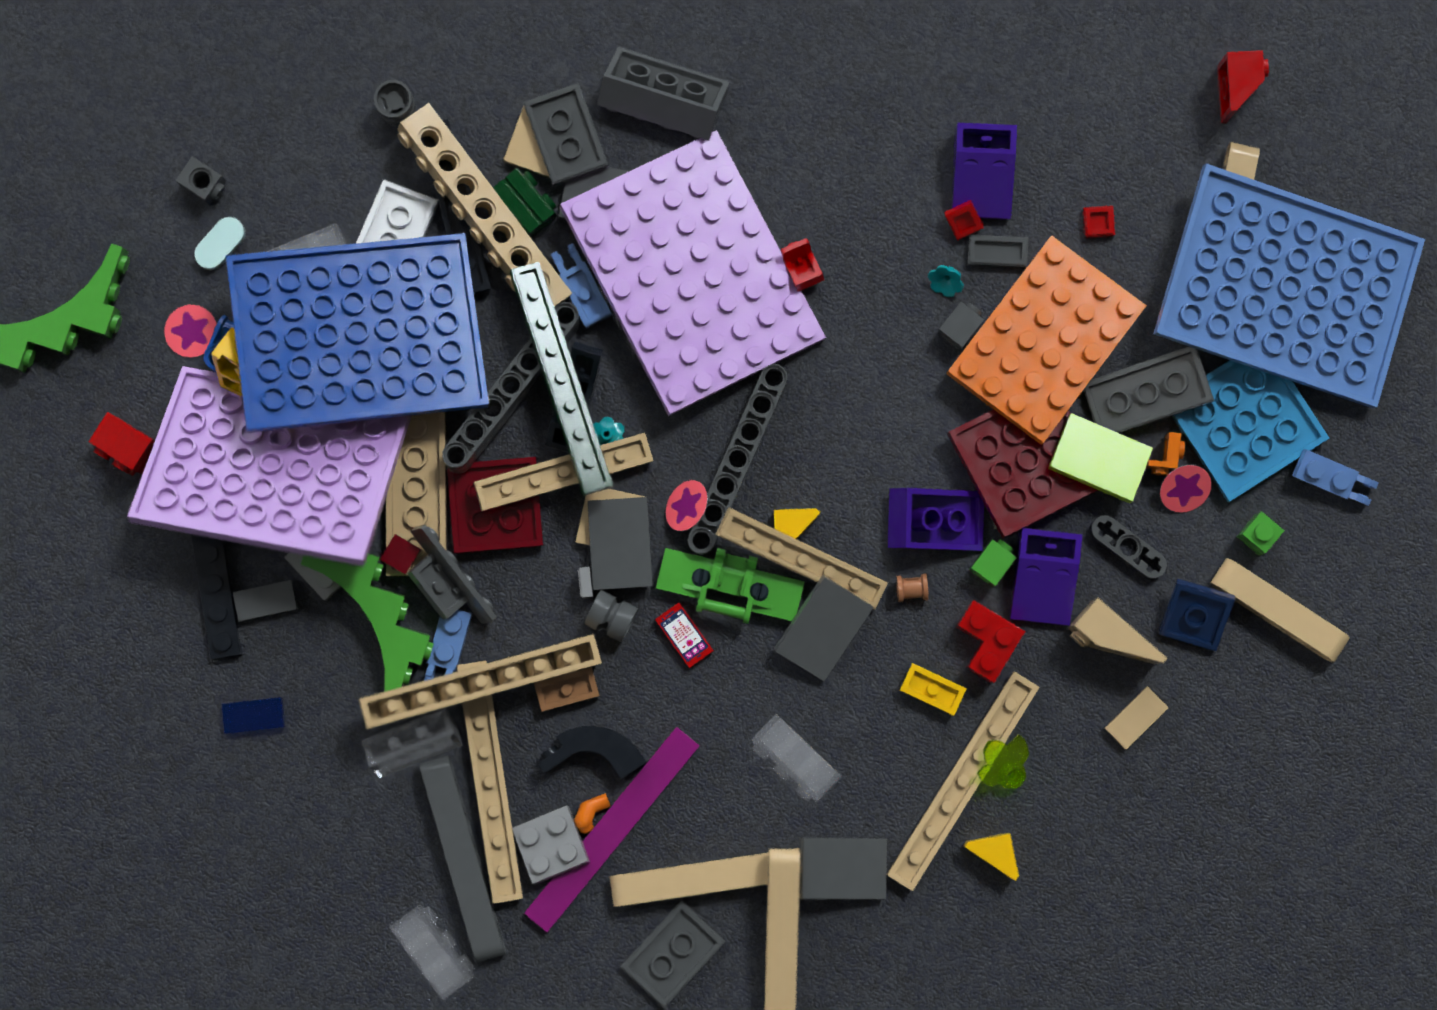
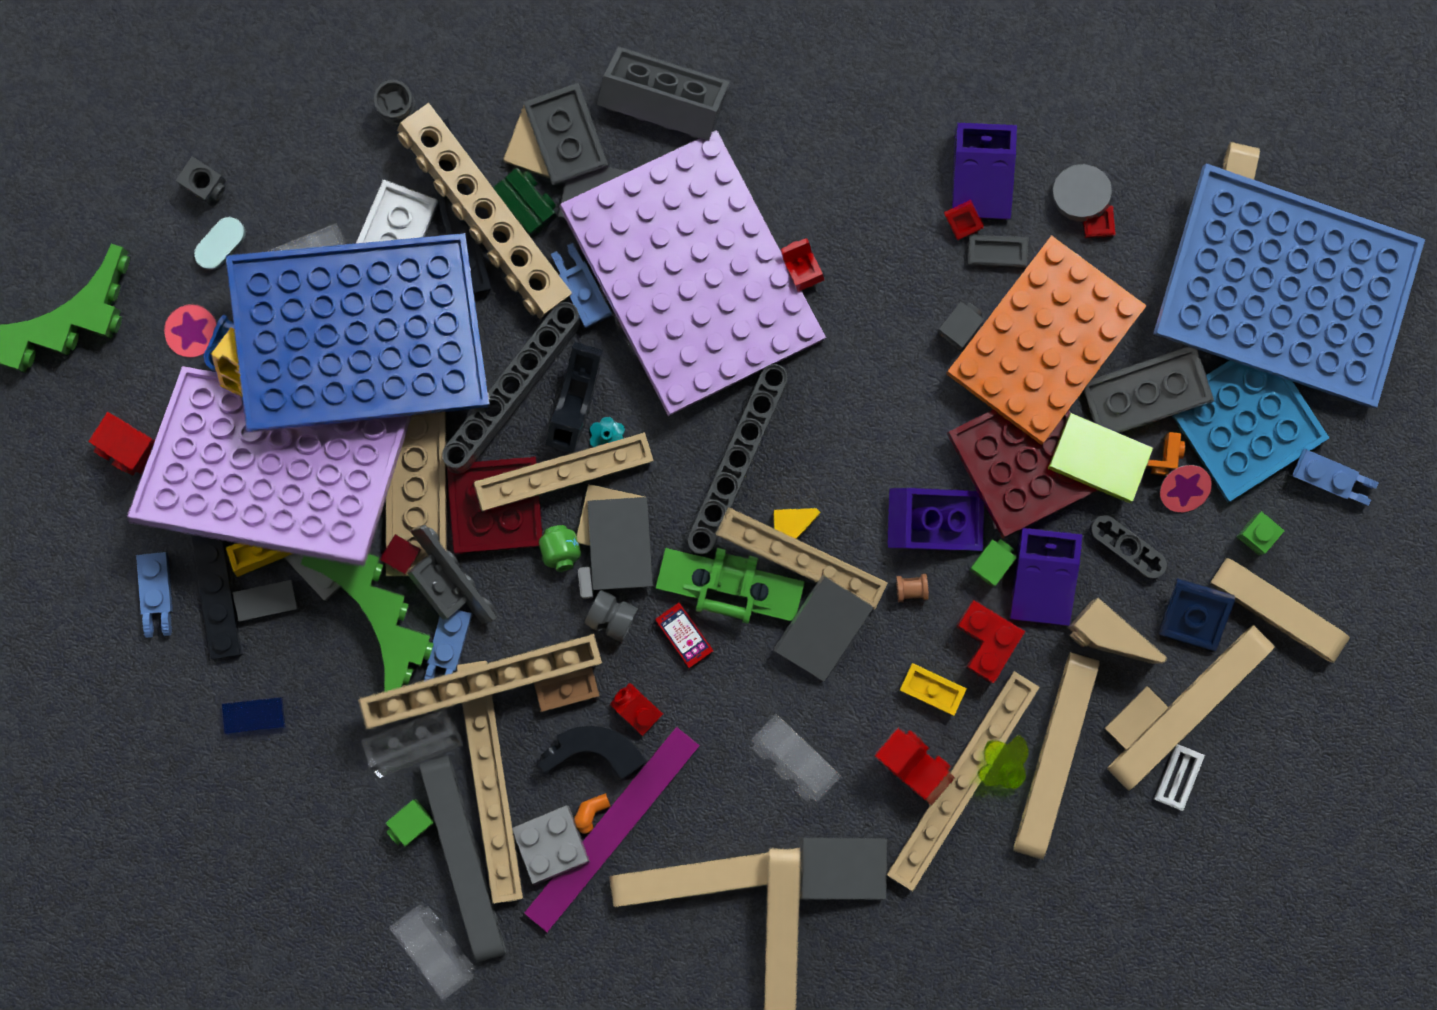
tile [510,262,613,496] -> none
dark grey tile [620,900,726,1008] -> none
coral sticker [666,480,708,531] -> none
teal plant [928,265,964,297] -> none
yellow slope [963,833,1019,881] -> none
red slope [1217,50,1269,123] -> none
none -> medium blue hinge [136,552,173,638]
none -> yellow plate [226,543,292,577]
none -> bright green brick [386,799,435,846]
none -> bright green head [539,525,581,572]
none -> red bracket [610,683,663,736]
none -> red brick [875,728,955,806]
none -> tan beam [1013,652,1099,860]
none -> tile [1053,164,1112,222]
none -> tan beam [1107,625,1275,791]
none -> white tile [1154,744,1205,811]

